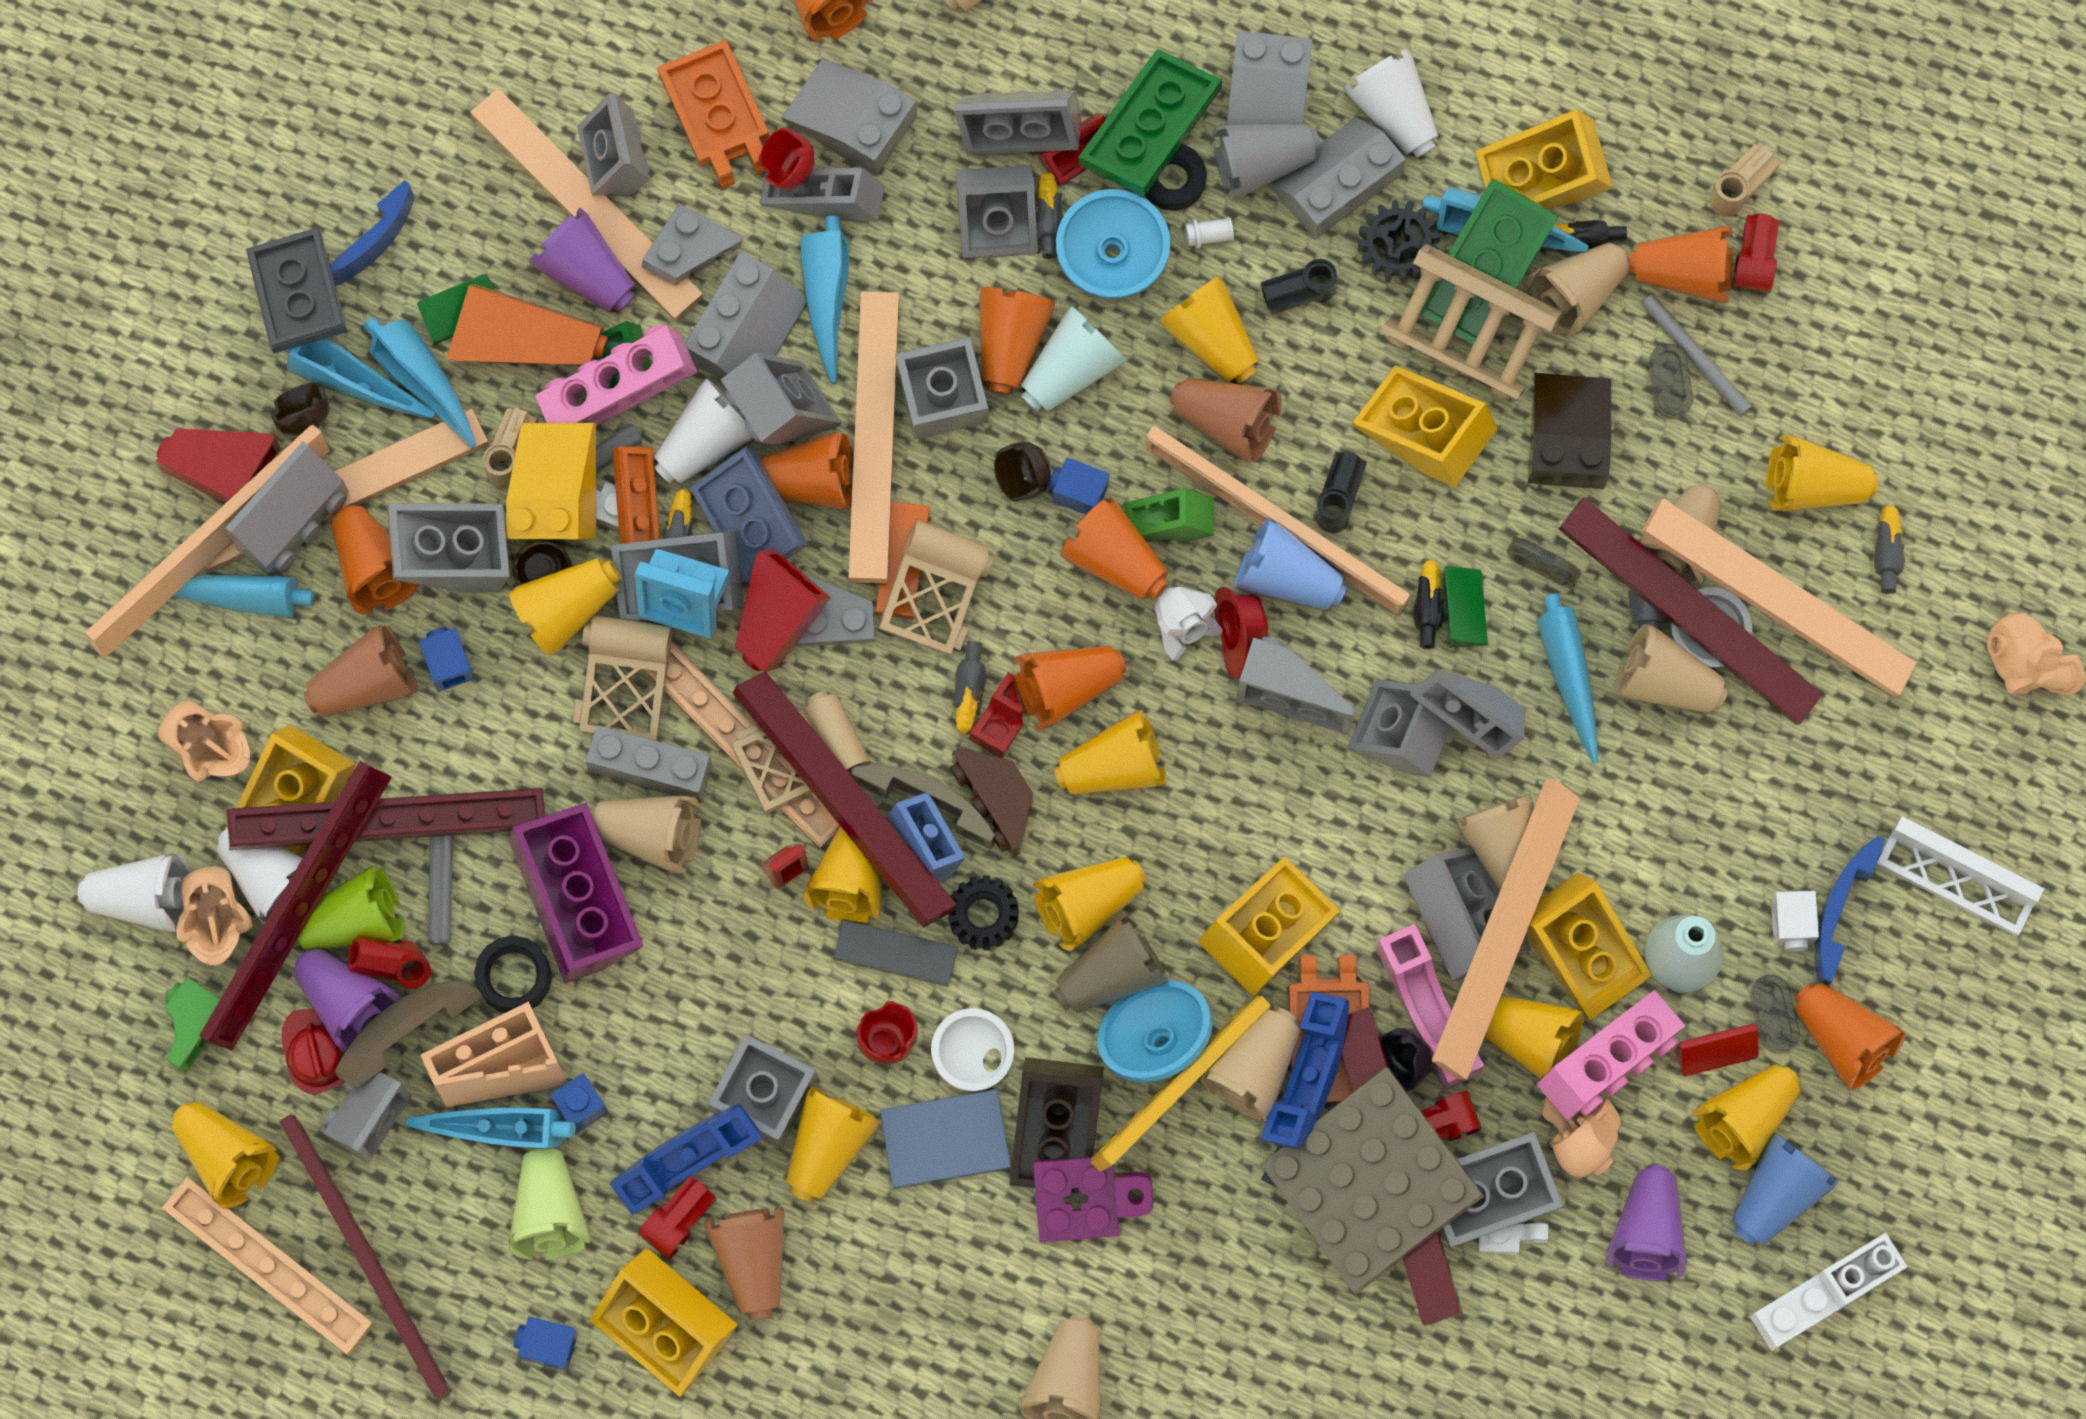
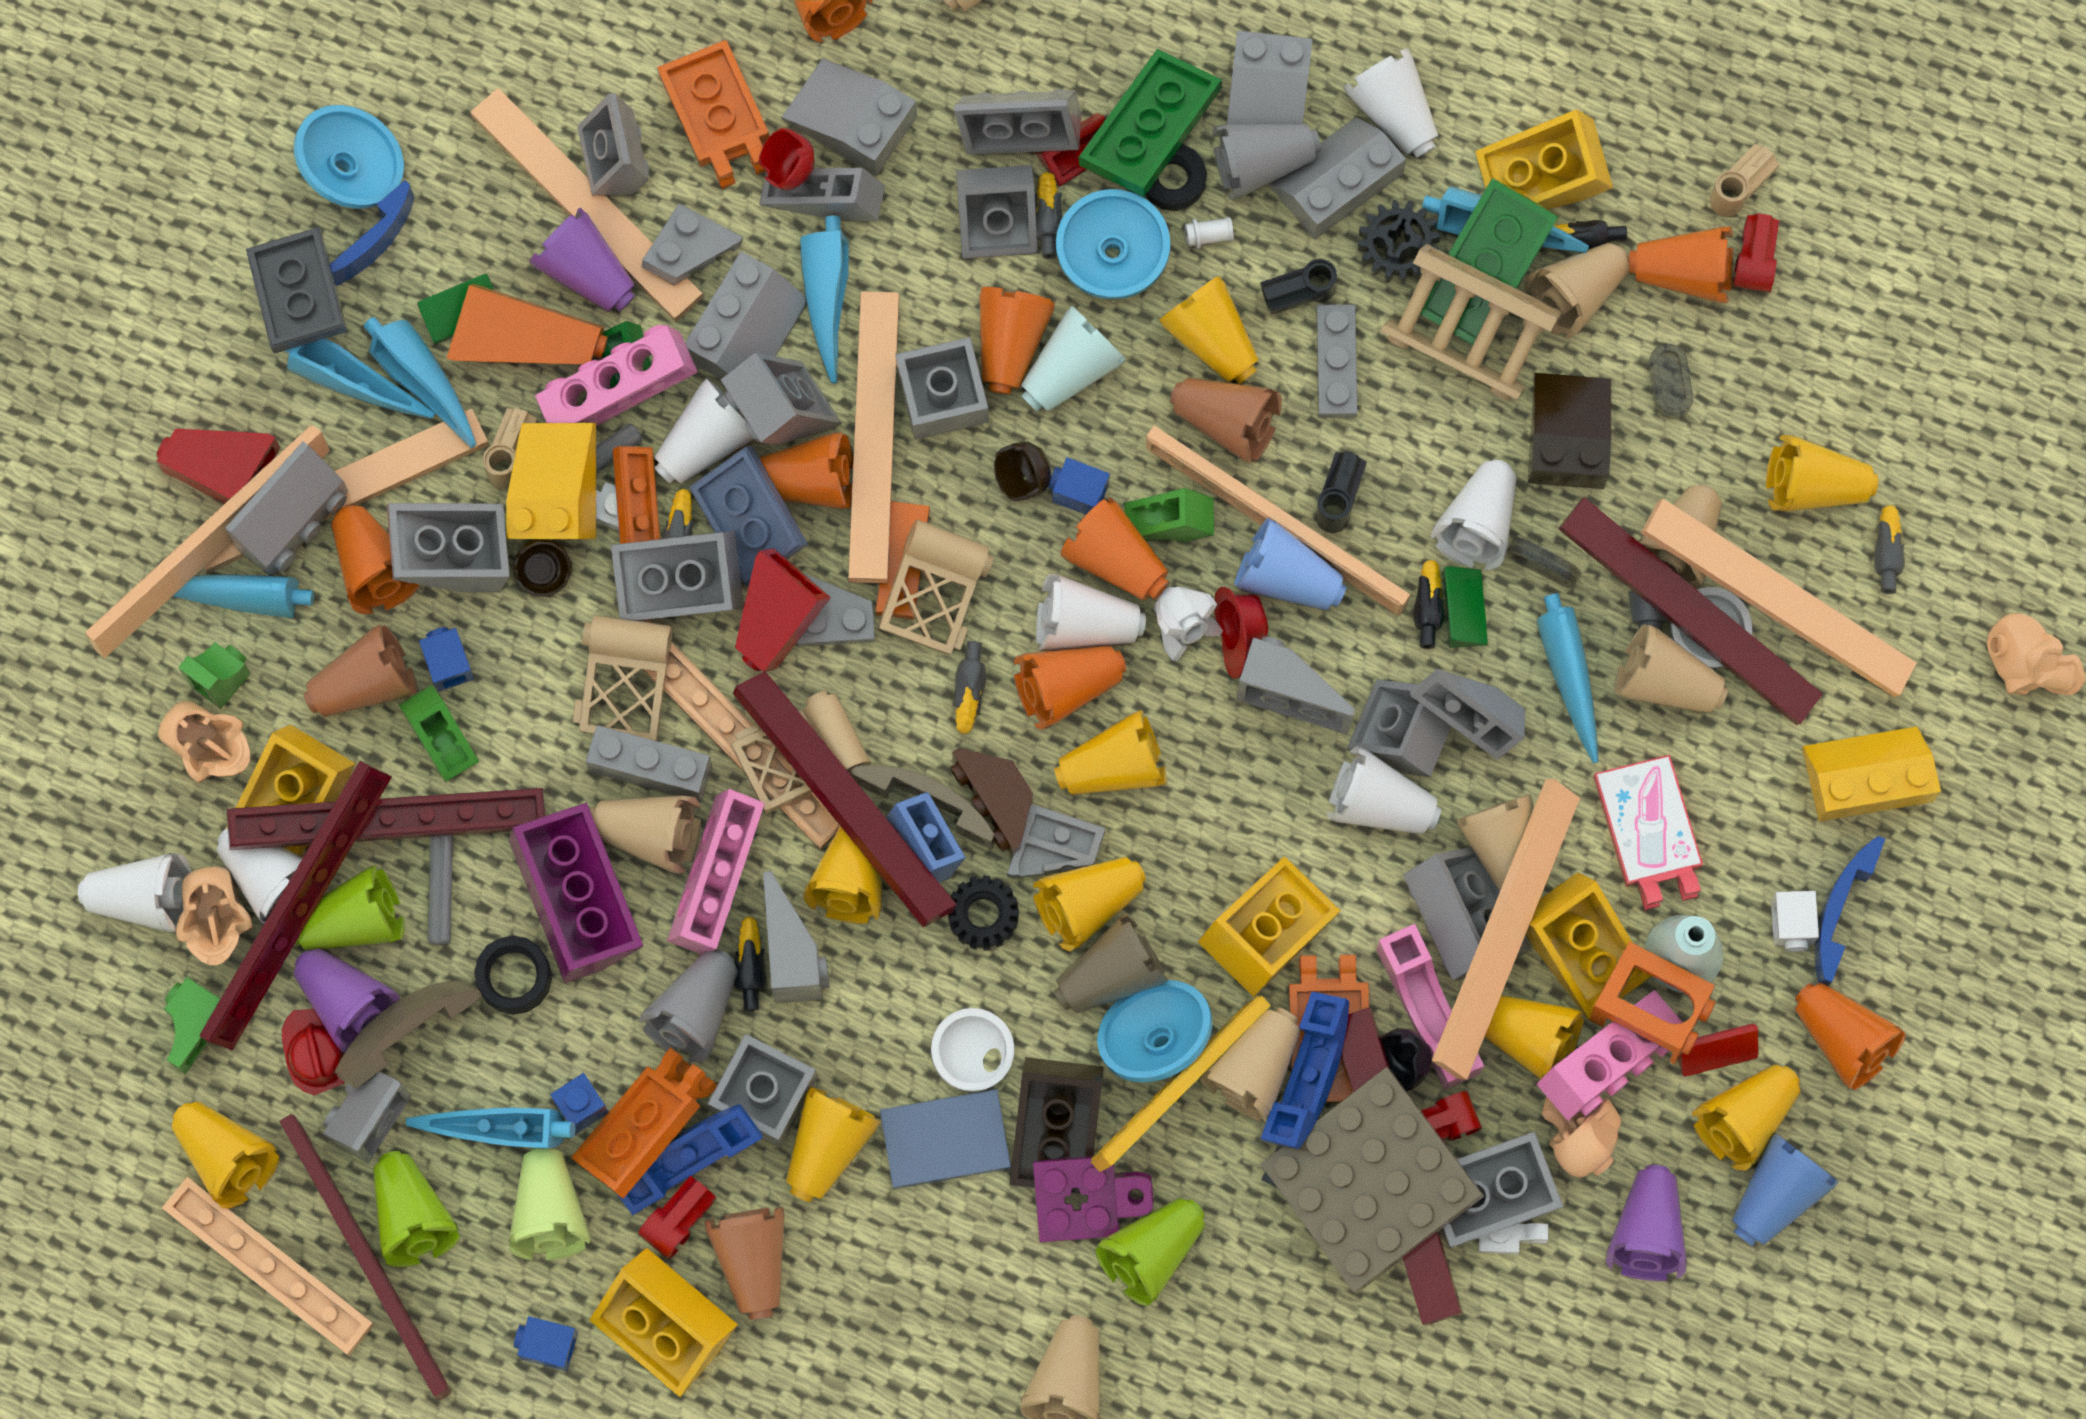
dark brown hair [270,382,330,436] -> none
red piece [347,935,431,989] -> none
light nougat wedge [420,1002,568,1107] -> none
yellow cone [509,557,622,656] -> none
medium azure bracket [635,548,730,639] -> none
red slope [761,843,809,889] -> none
dark grey tile [833,920,958,987] -> none
red hair [856,1001,918,1065] -> none
red slope [969,672,1024,758] -> none
yellow slope [1352,365,1498,487] -> none
light grey bar [1641,294,1752,417] -> none
clear smoke tile [1750,975,1800,1054] -> none
white slope [1750,1233,1908,1351] -> none
white fence [1876,816,2045,937] -> none
none -> bright green arch [178,642,250,709]
none -> medium azure dish [293,105,404,209]
none -> lime cone [373,1151,460,1268]
none -> bright green arch [399,685,479,782]
none -> orange tile [571,1047,717,1199]
none -> light grey cone [639,950,738,1062]
none -> bright pink brick [667,789,765,955]
none -> black piece [734,916,766,1011]
none -> light grey slope [763,871,830,1003]
none -> light grey wing [1007,804,1106,879]
none -> white cone [1036,574,1146,651]
none -> lime cone [1095,1198,1205,1306]
none -> light grey plate [1316,305,1357,418]
none -> white cone [1327,746,1441,834]
none -> white cone [1431,460,1517,570]
none -> orange panel [1589,941,1716,1065]
none -> tile [1593,755,1703,910]
none -> yellow slope [1802,726,1941,822]

